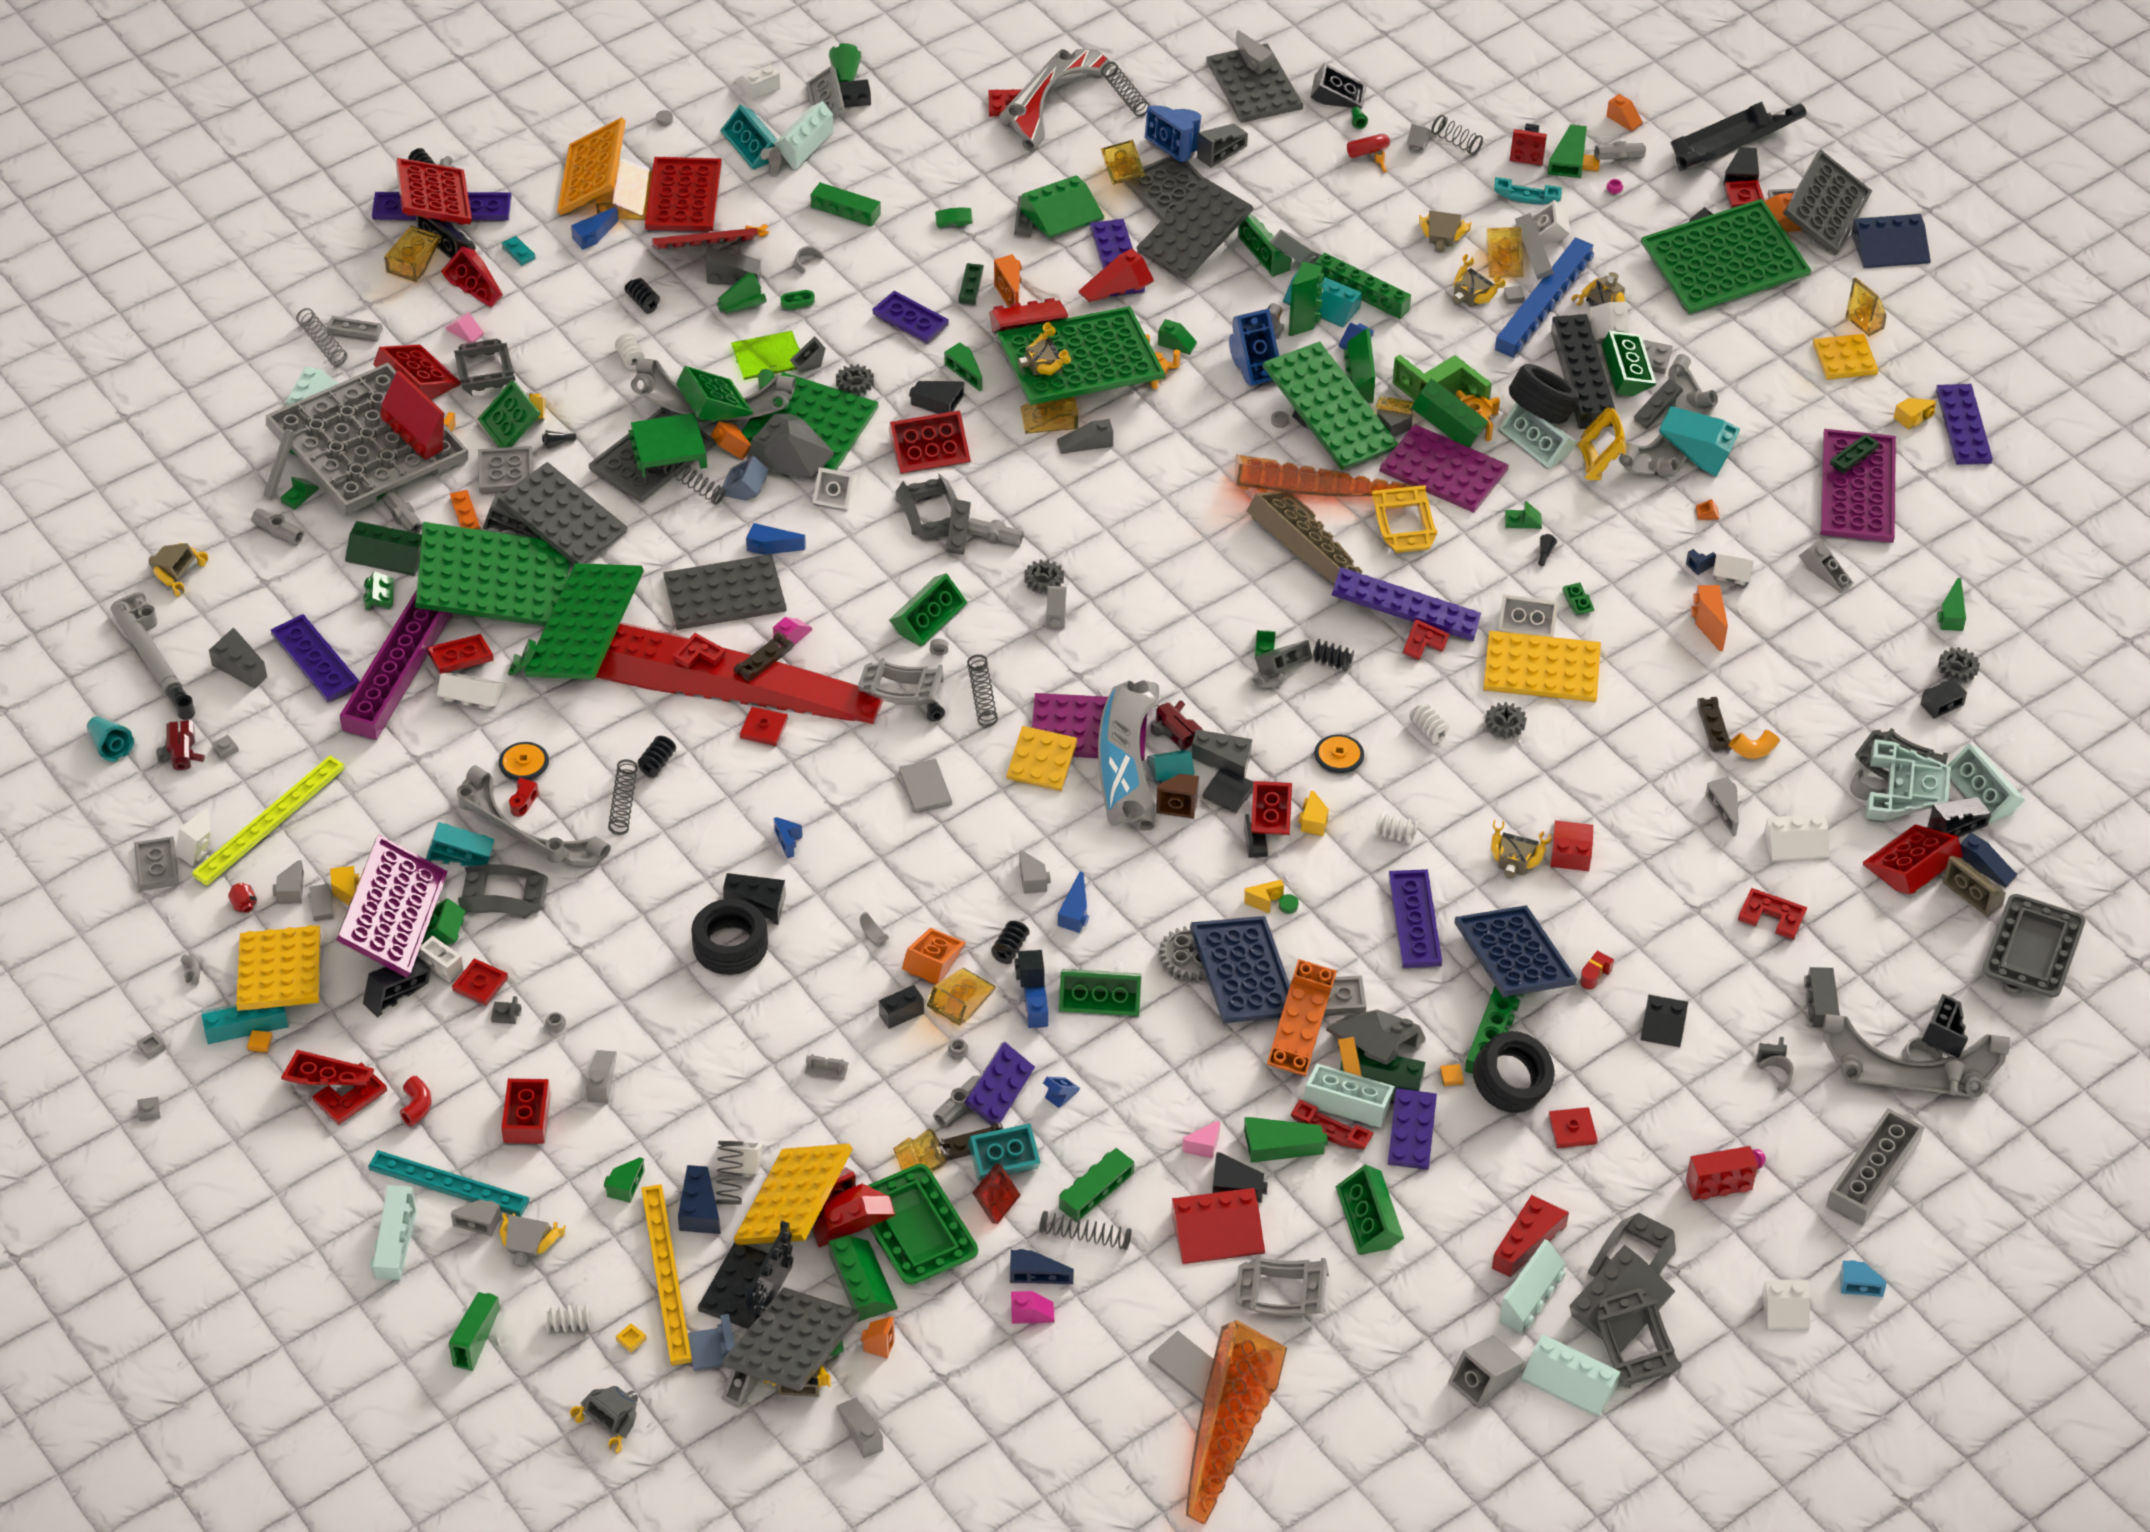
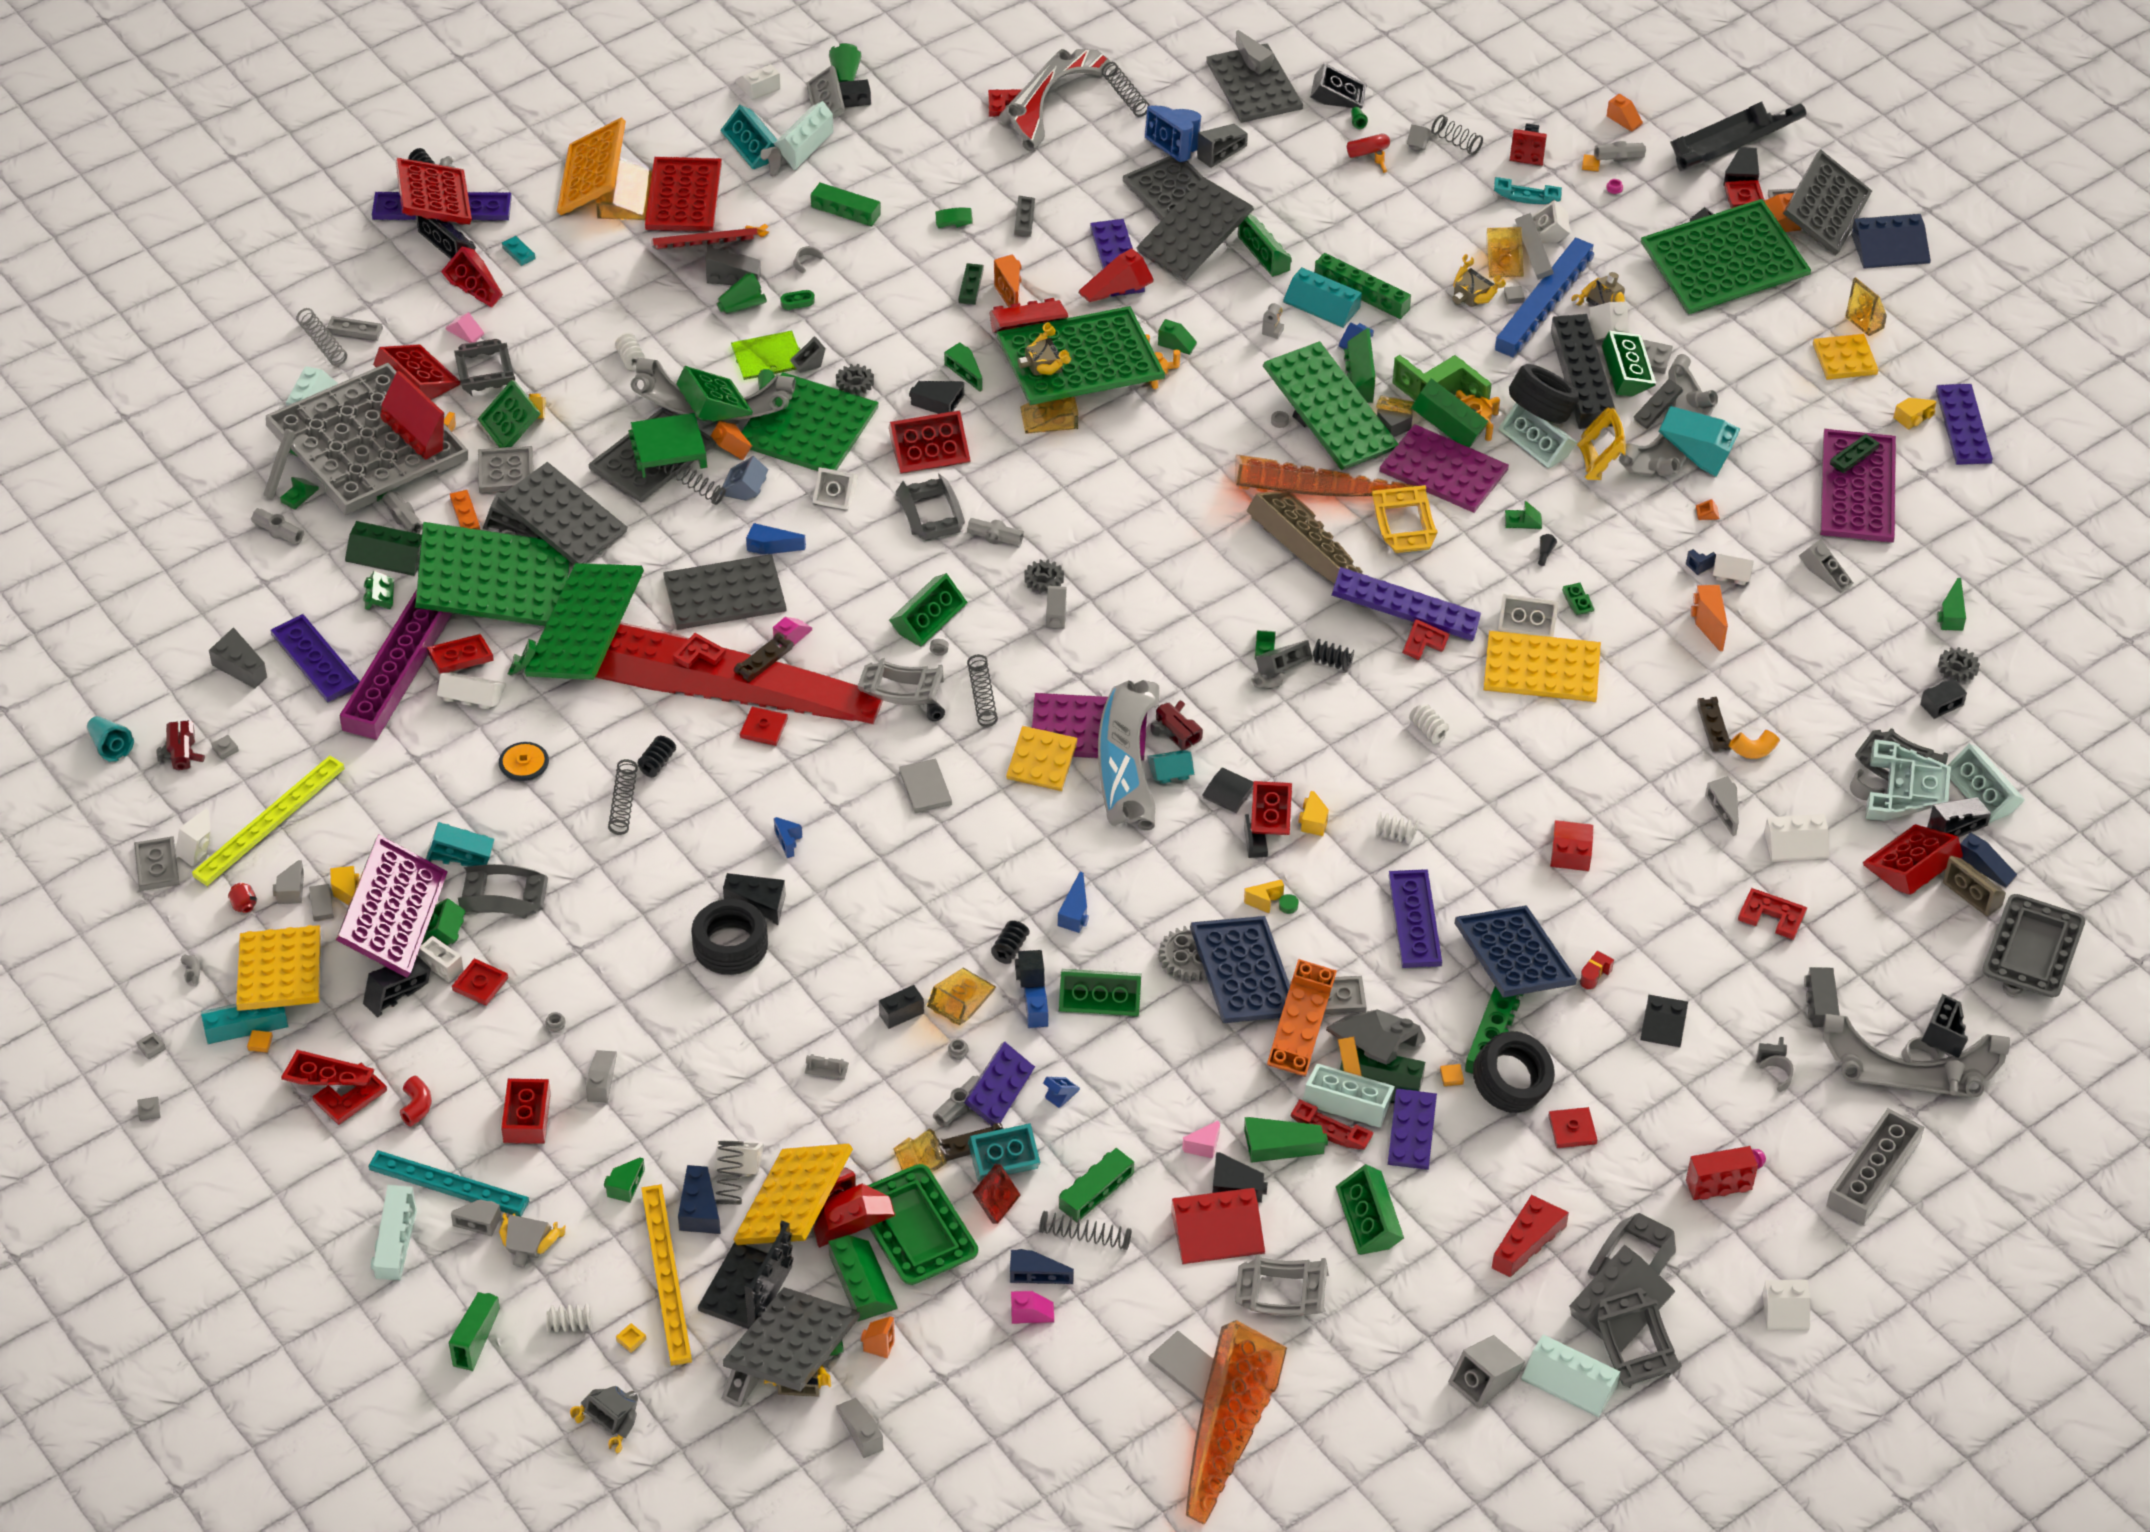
light grey piece [110,592,195,720] -> none
dark tan torso [148,543,208,597] -> none
clear yellow slope [384,226,441,282] -> none
light grey panel [457,765,611,866] -> none
dark grey bracket [491,996,522,1024] -> none
red leg [509,777,539,817] -> none
black cone [542,430,576,448] -> none
blue slope [571,207,618,250] -> none
black piece [624,278,660,314] -> none
light grey tile [656,110,673,126] -> none
sand blue bracket [688,1314,735,1371] -> none
dark grey wedge [747,413,834,479] -> none
light grey helmet [860,912,889,945] -> none
dark purple plate [872,290,949,343] -> none
orange slope [902,927,966,984] -> none
dark grey plate [945,499,971,554] -> none
light grey slope [1019,851,1051,894] -> none
green slope [1020,175,1104,238] -> none
dark grey slope [1057,419,1113,454] -> none
clear yellow slope [1101,139,1145,185] -> none
reddish brown slope [1156,774,1199,819] -> none
dark grey wedge [1192,729,1252,777] -> none
blue brick [1229,308,1279,385] -> none
light grey slope [1270,229,1322,264] -> none
green slope [1288,261,1325,336] -> none
light orange wheel [1314,734,1364,773] -> none
dark tan torso [1419,210,1472,252] -> none
dark grey gear [1485,702,1527,739] -> none
torso [1491,820,1552,878] -> none
light aqua slope [1499,1239,1566,1334] -> none
green slope [1547,124,1587,178] -> none
dark azure slope [1840,1260,1887,1297] -> none

